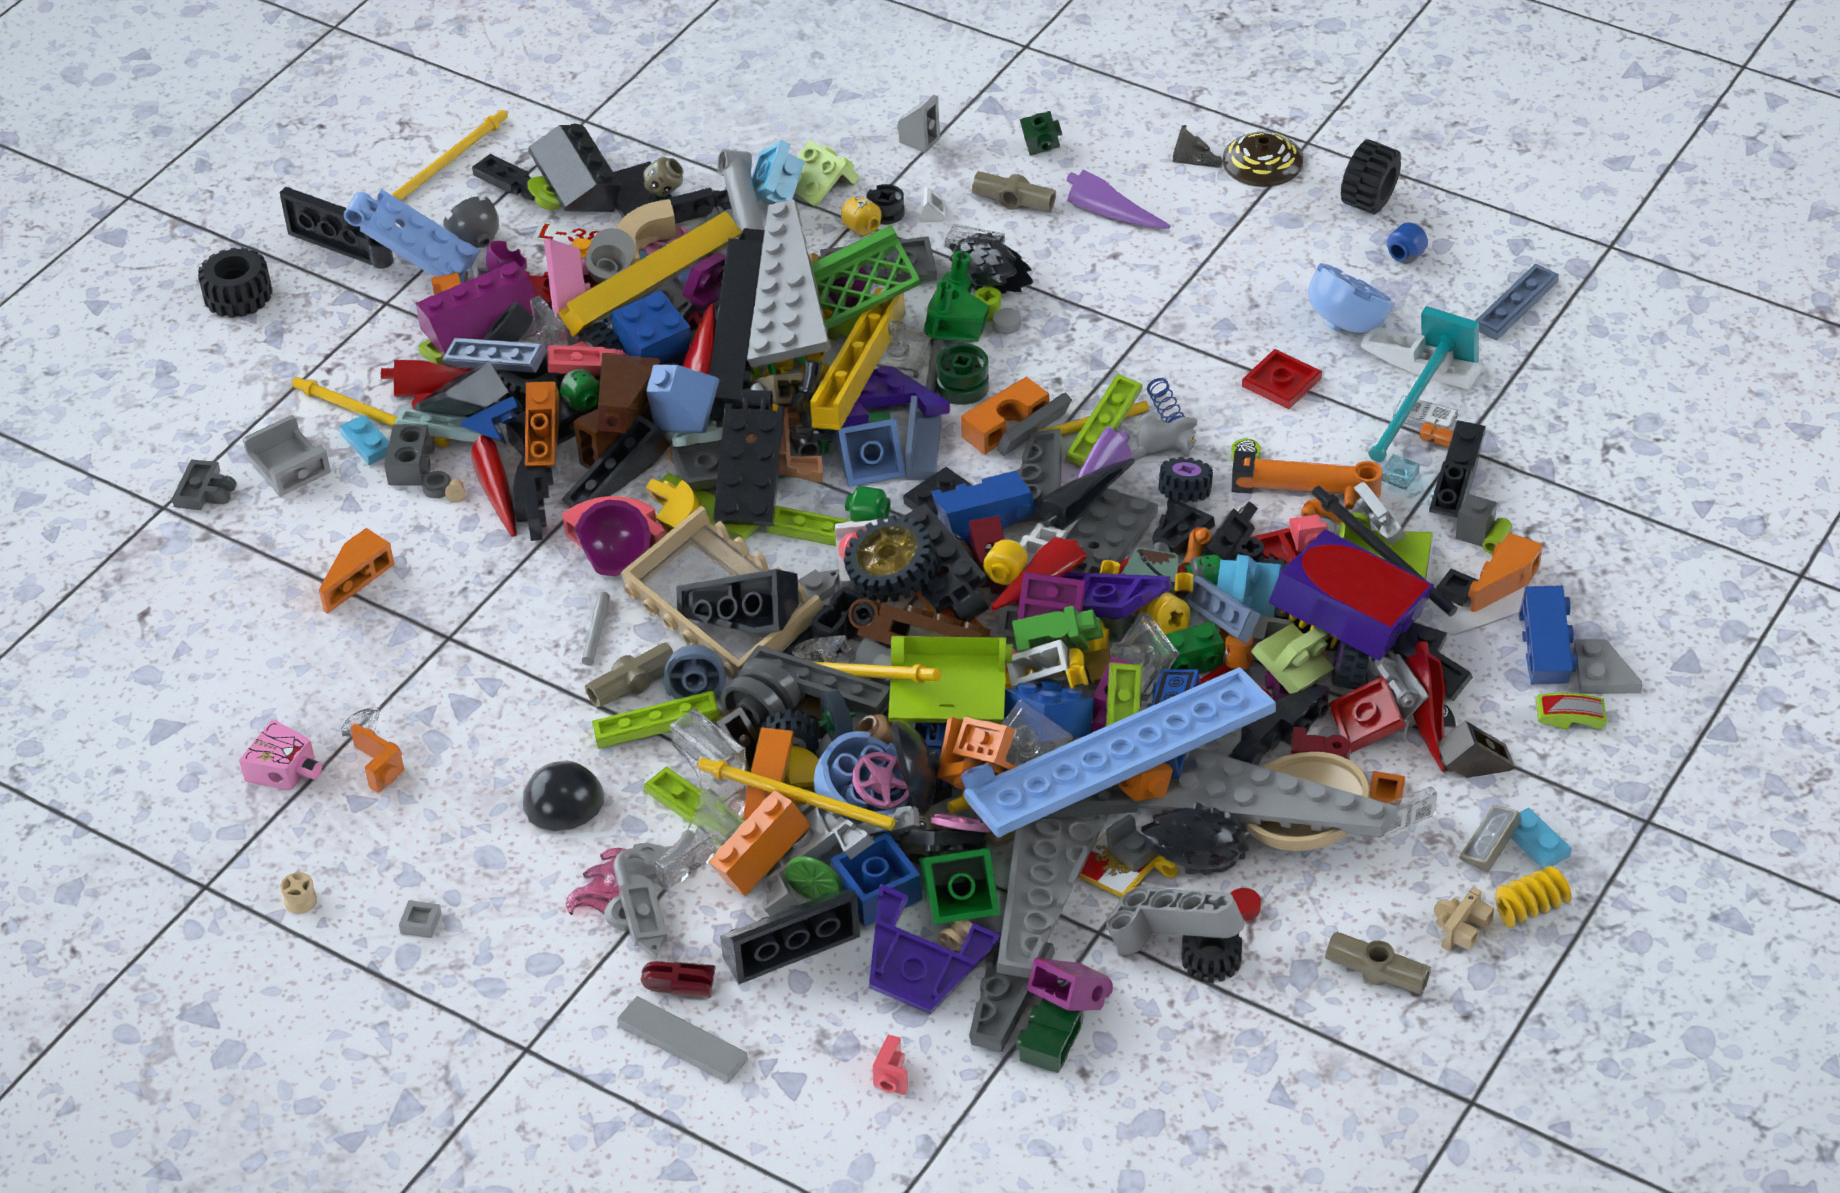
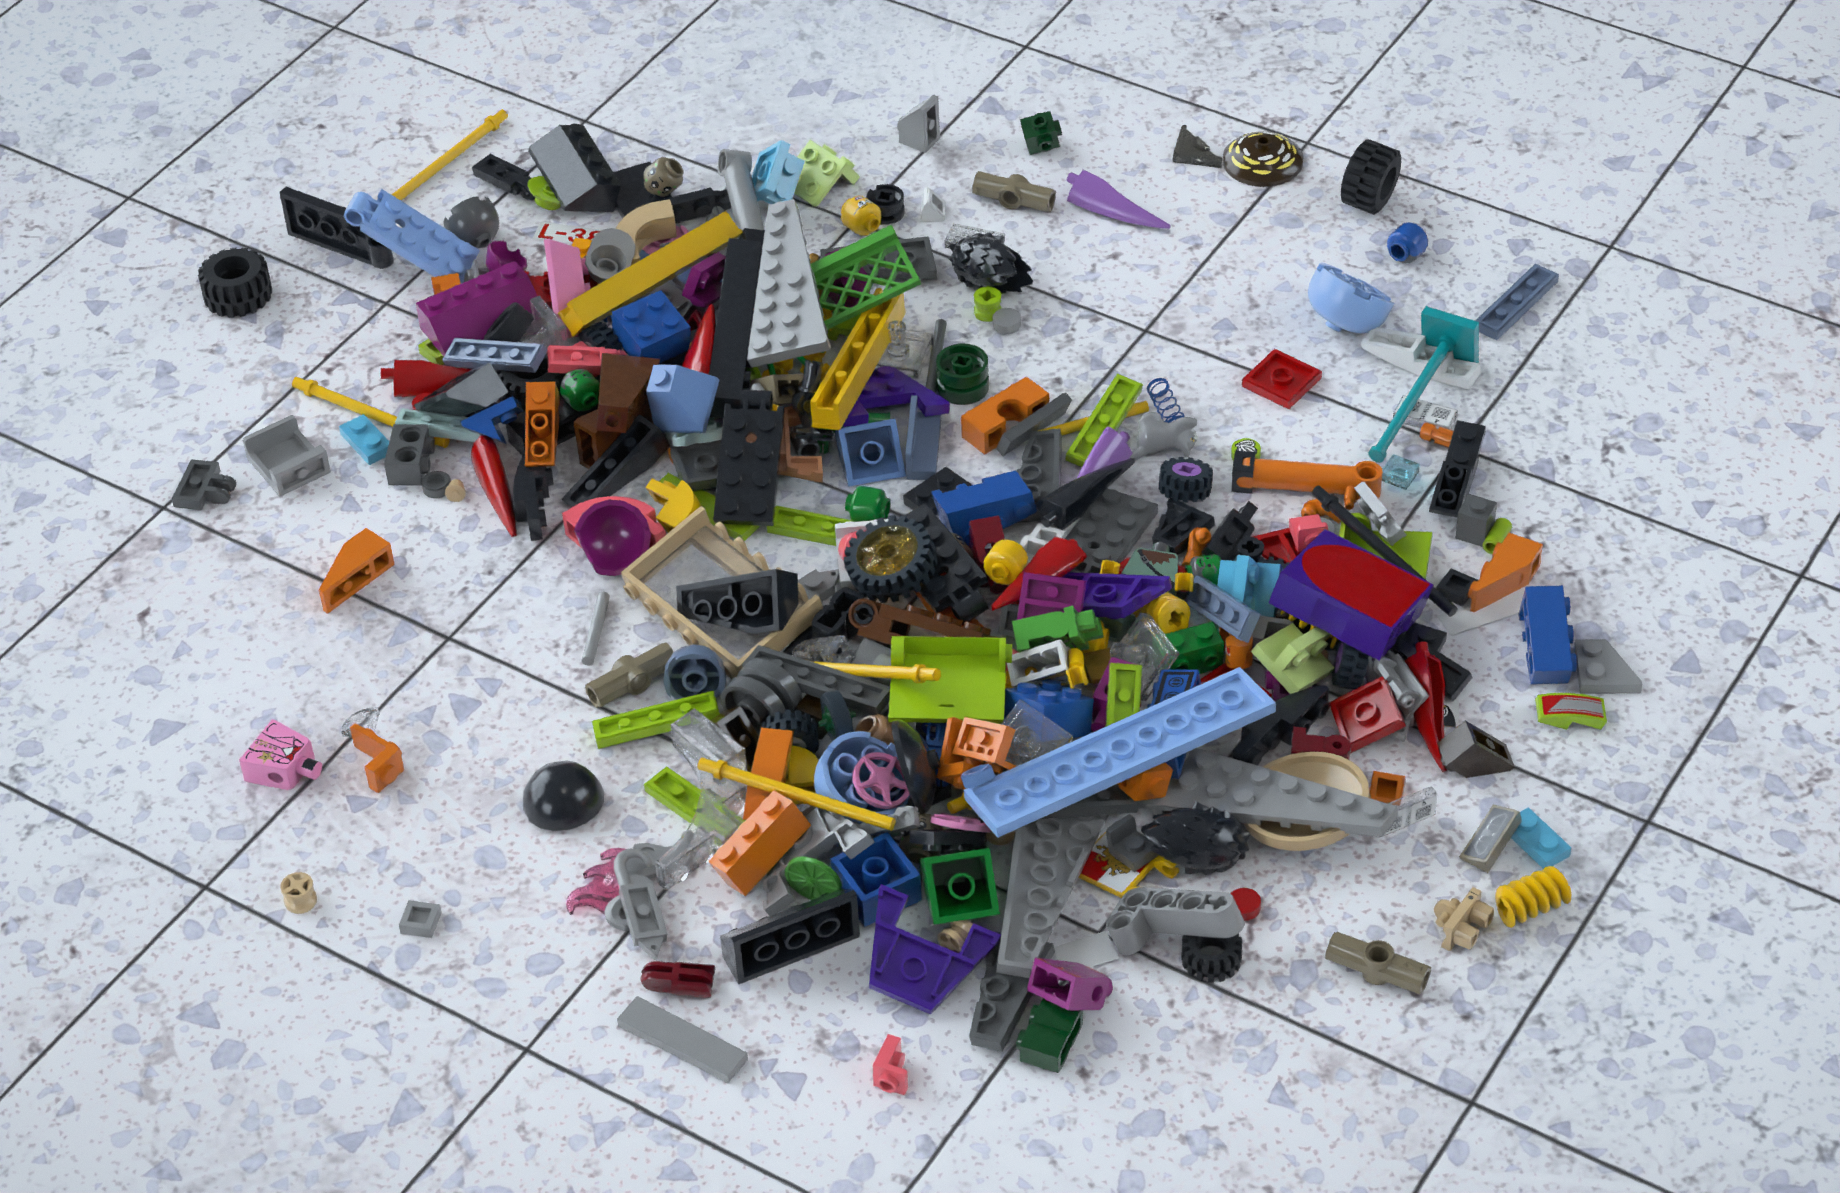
green piece [923,251,989,342] -> none
none -> white sticker [1054,931,1119,968]

